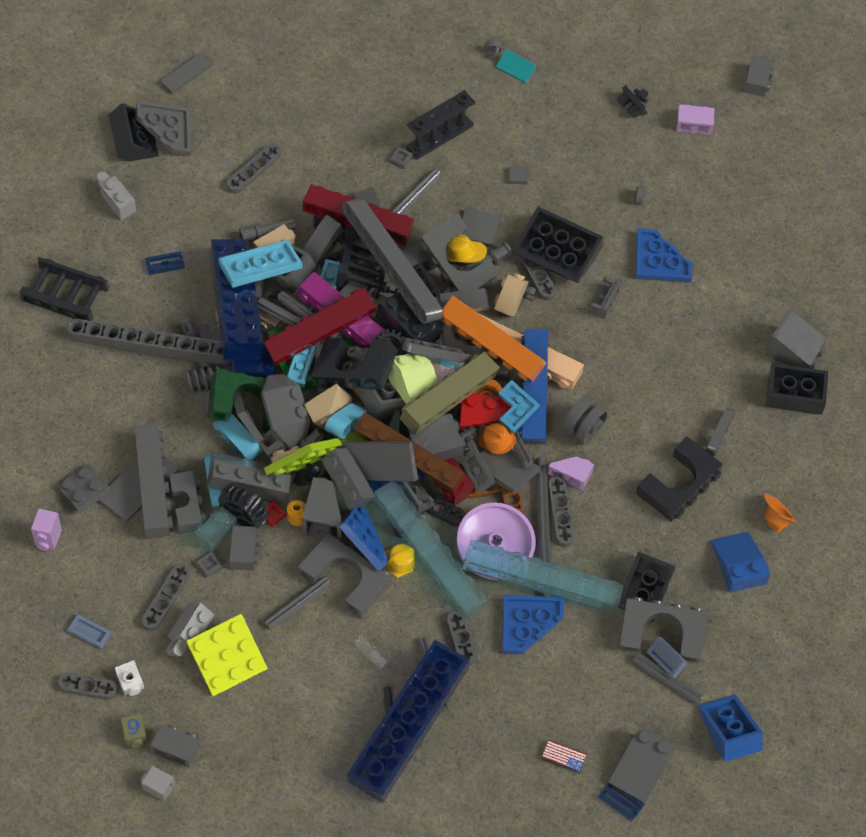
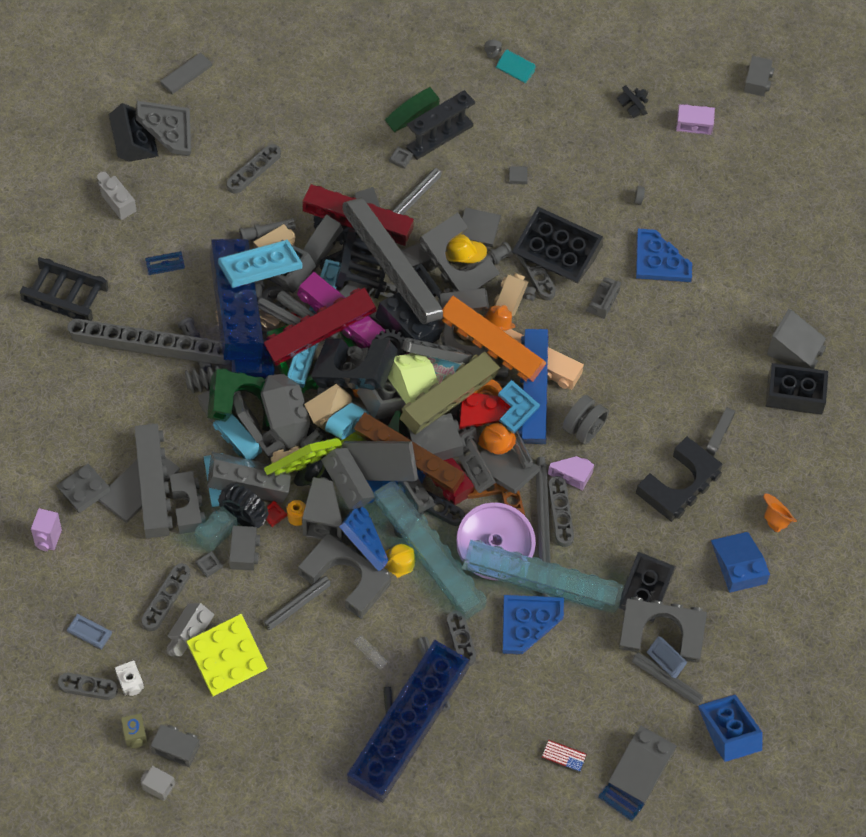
none -> dark green slope [385,87,440,133]
none -> orange piece [483,305,516,331]

